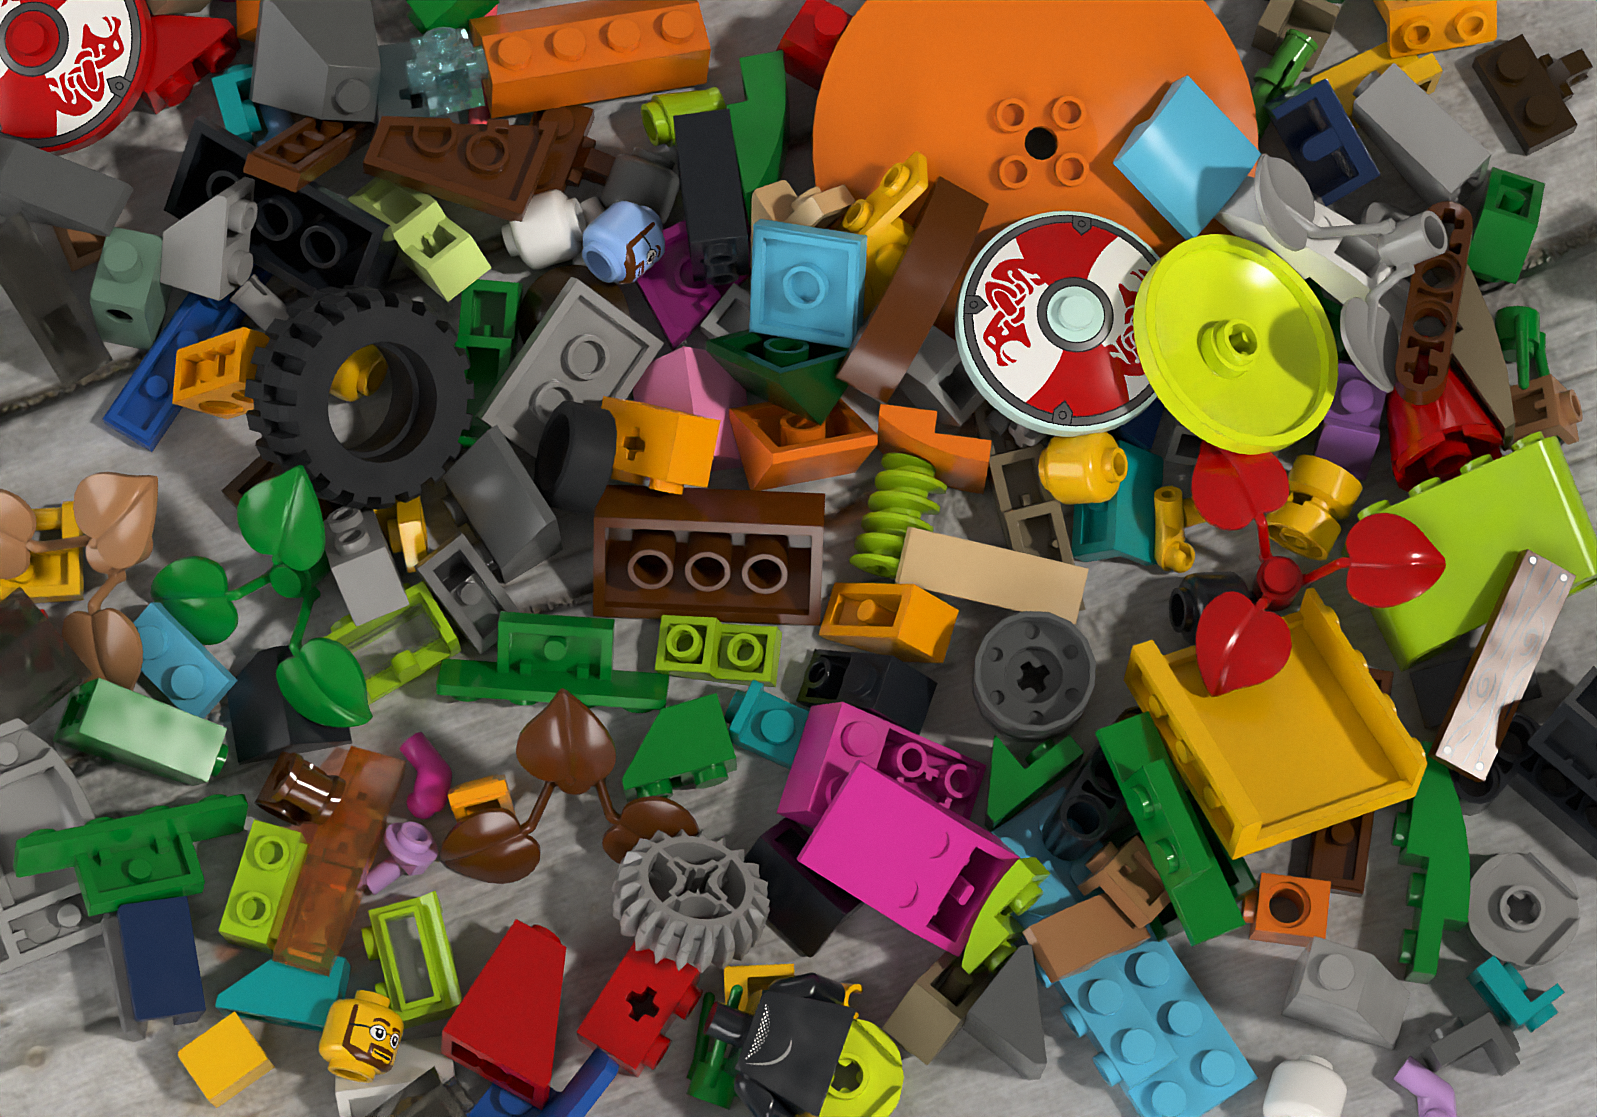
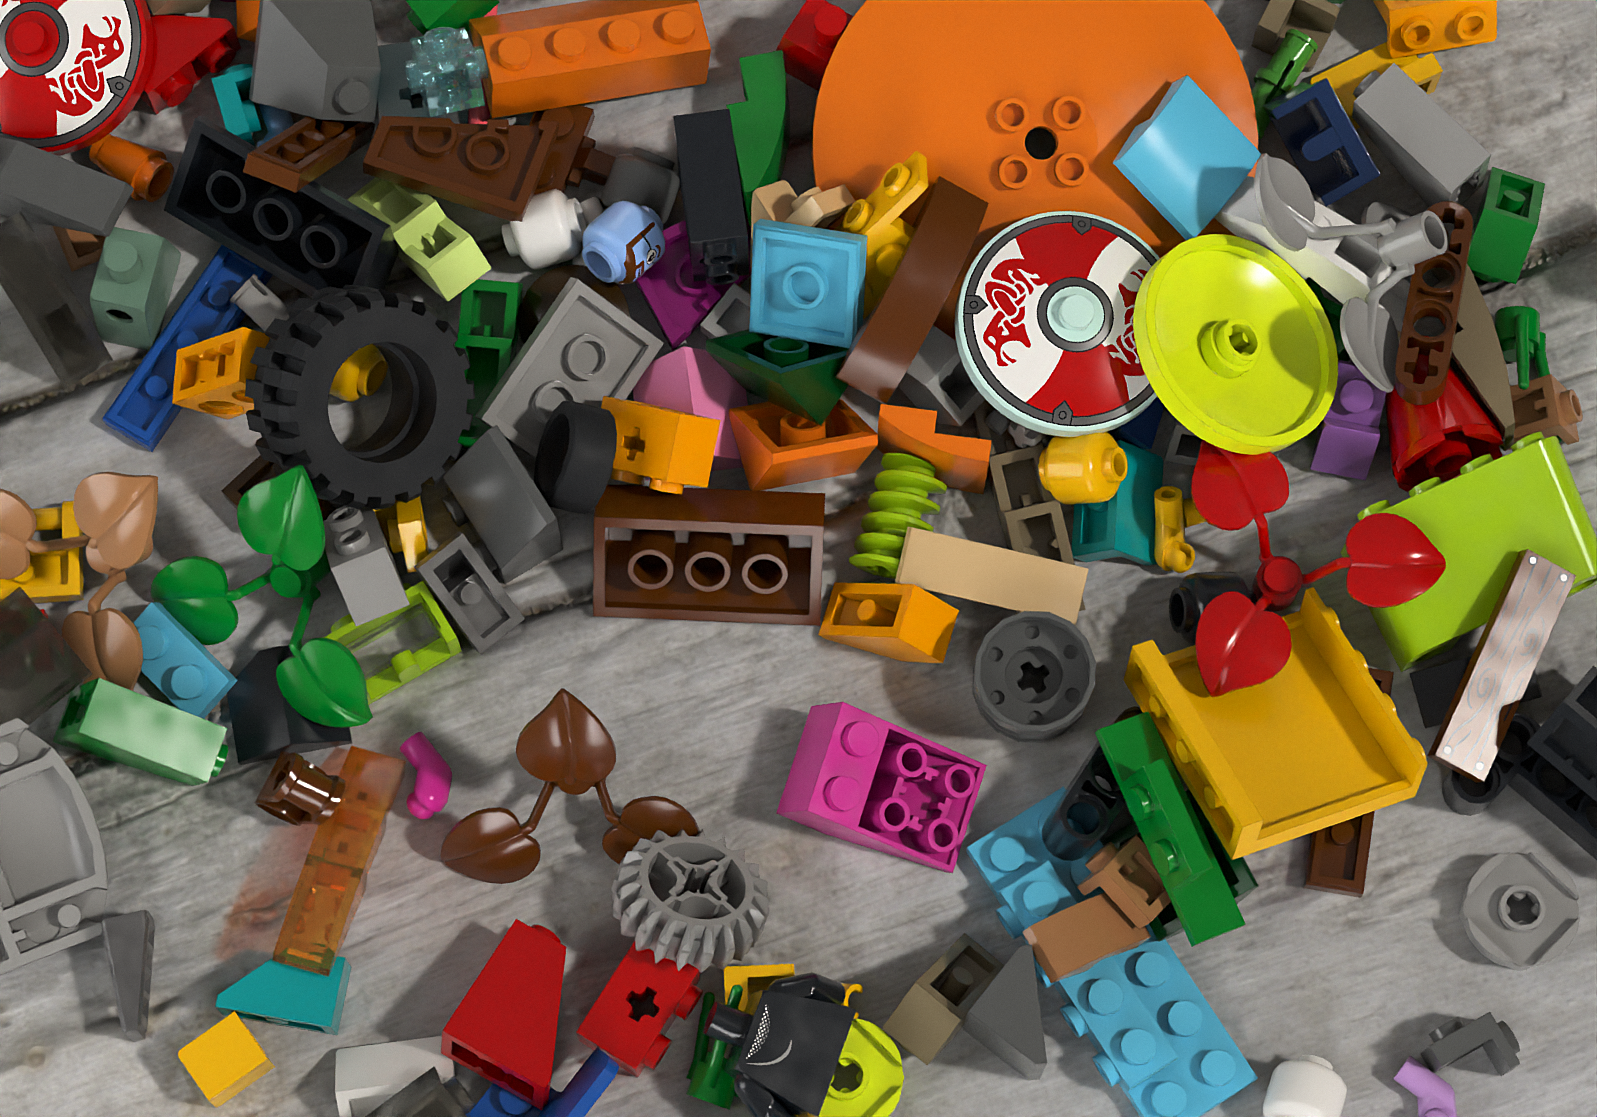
green bracket [13,794,248,916] -> none
dark blue panel [117,896,206,1025] -> none
light grey slope [160,177,257,301] -> none
lime window [218,819,318,956] -> none
yellow head [319,990,404,1083] -> none
lavender plate [361,822,438,895] -> none
lime window [361,891,463,1029] -> none
green bracket [436,611,669,713] -> none
light orange slope [448,774,516,823] -> none
green slope [621,693,737,802] -> none
lime cone [641,86,726,148] -> none
lime slope [655,615,782,688] -> none
teal bracket [724,679,809,770] -> none
black panel [744,817,864,957] -> none
black slope [796,649,938,735] -> none
dark pink slope [797,759,1020,957] -> none
lime slope [962,857,1051,975] -> none
green slope [984,734,1084,832] -> none
orange brick [1241,872,1331,947] -> none
yellow wheel [1266,454,1363,561] -> none
light grey slope [1281,936,1410,1050] -> none
green slope [1391,741,1470,985] -> none
teal bracket [1466,955,1565,1033] -> none
dark brown hinge [1471,34,1593,156] -> none
none -> orange cone [89,134,174,202]

